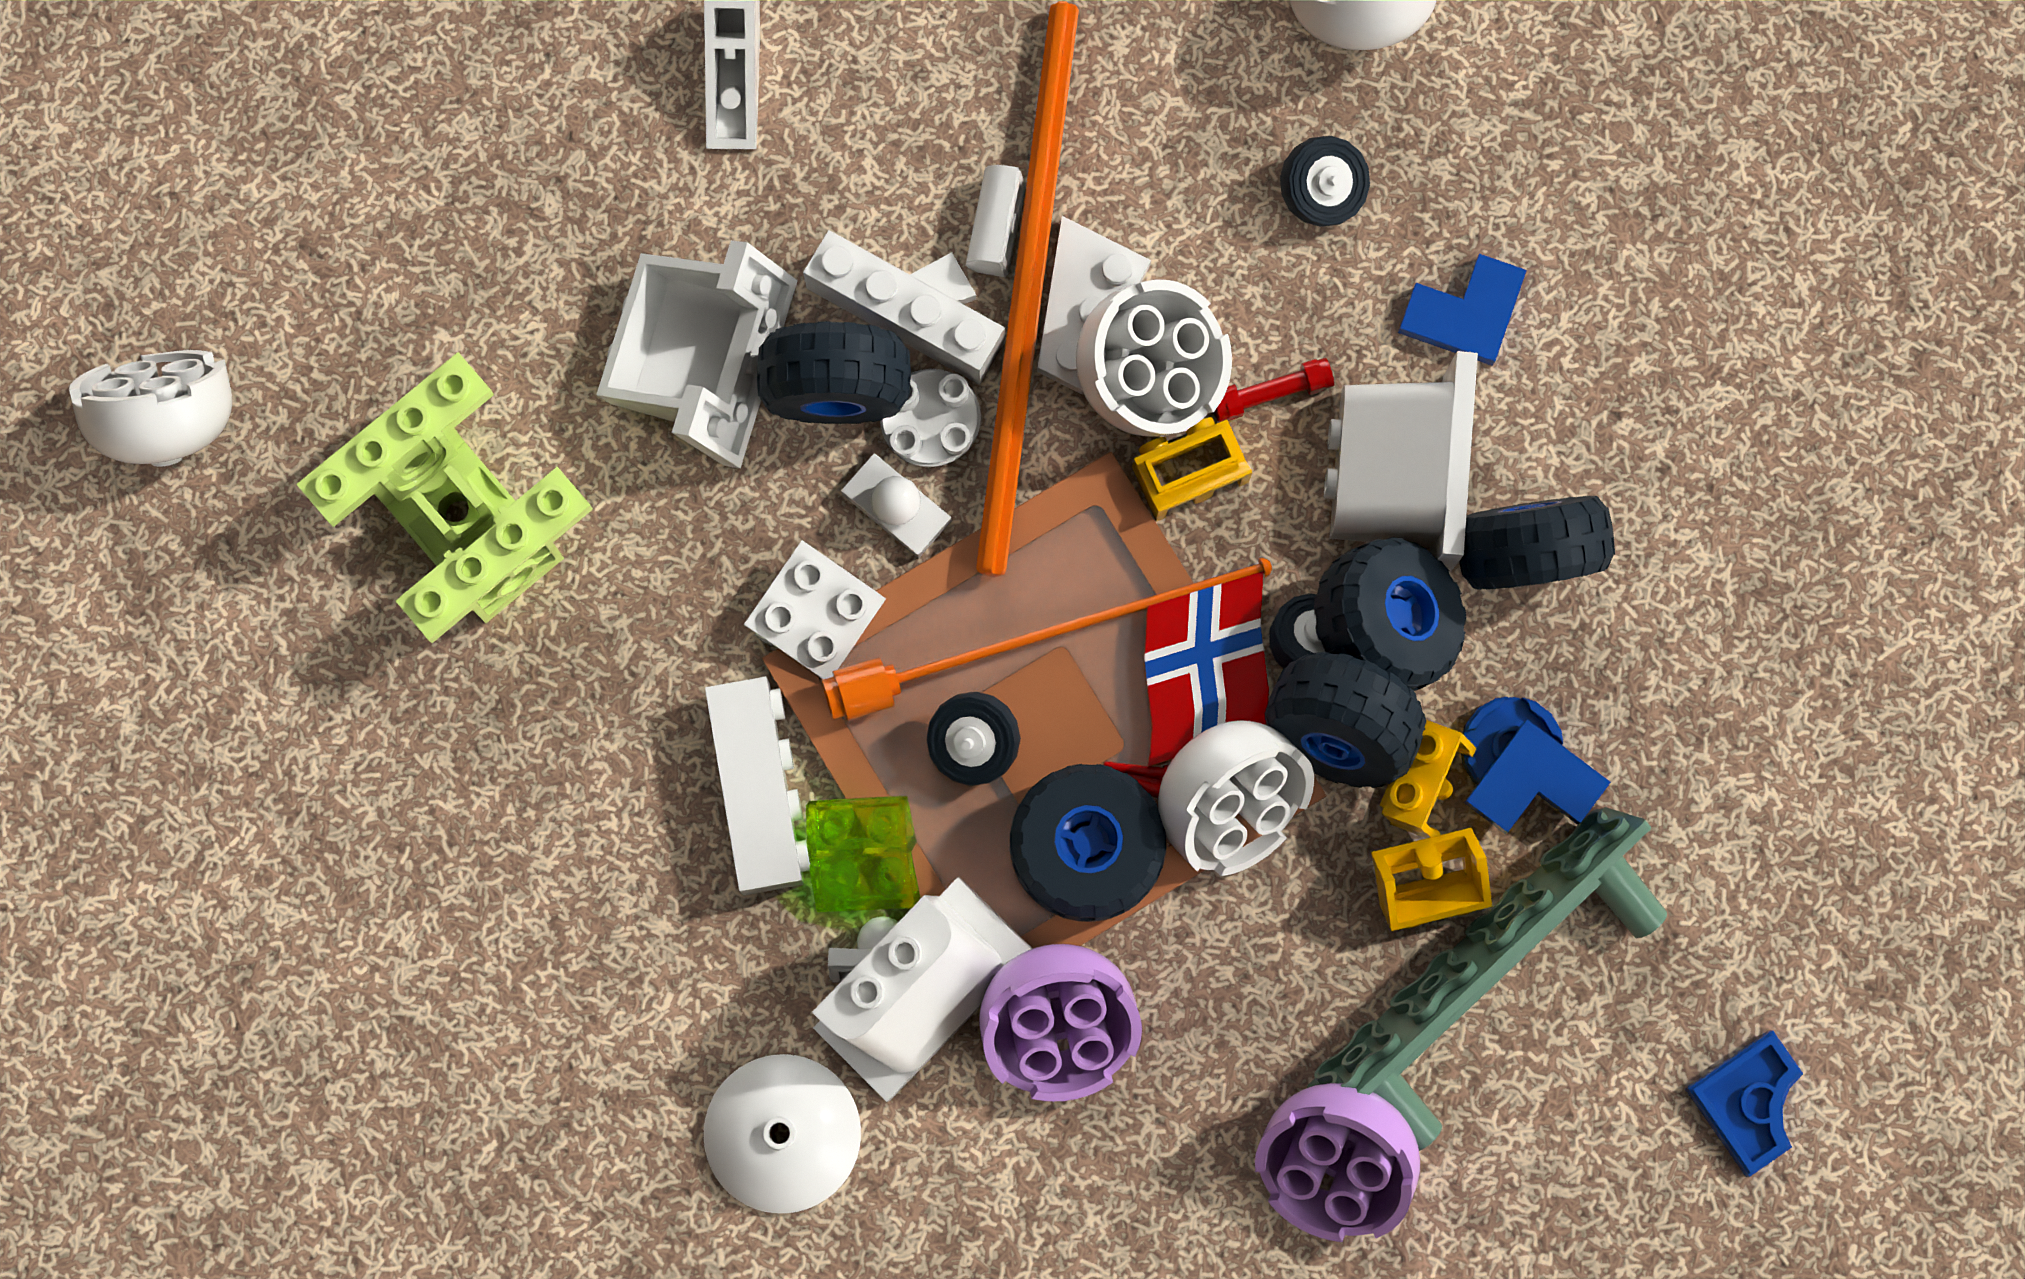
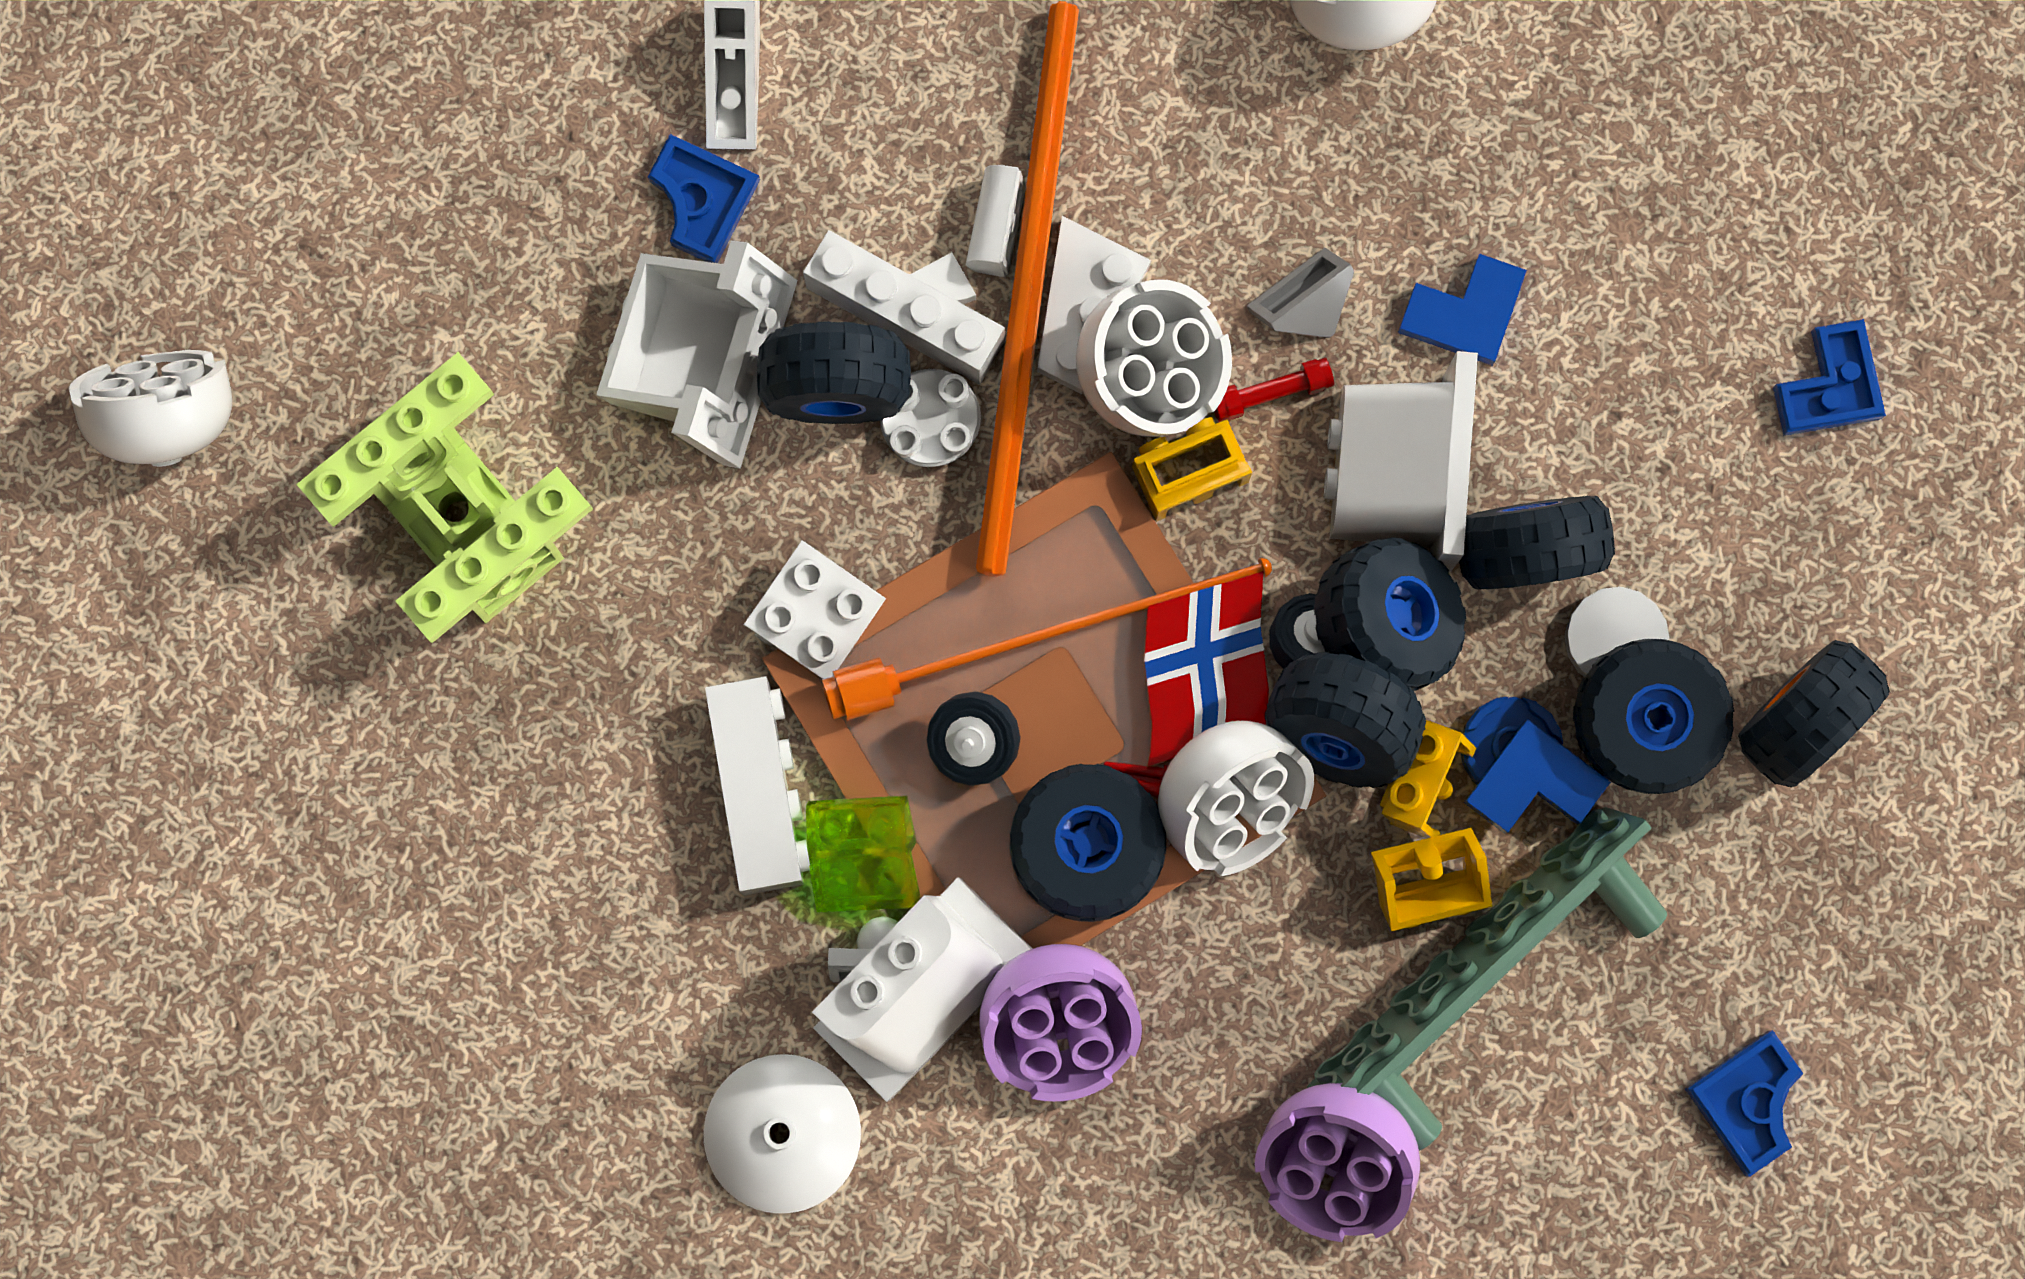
white tile [841,453,952,558] -> none
black wheel [1280,136,1370,227] -> none
none -> blue tile [648,134,760,263]
none -> light grey slope [1247,247,1354,338]
none -> white tile [1564,587,1669,677]
none -> black wheel [1573,639,1735,794]
none -> black wheel [1738,640,1890,788]
none -> blue tile [1773,319,1886,436]

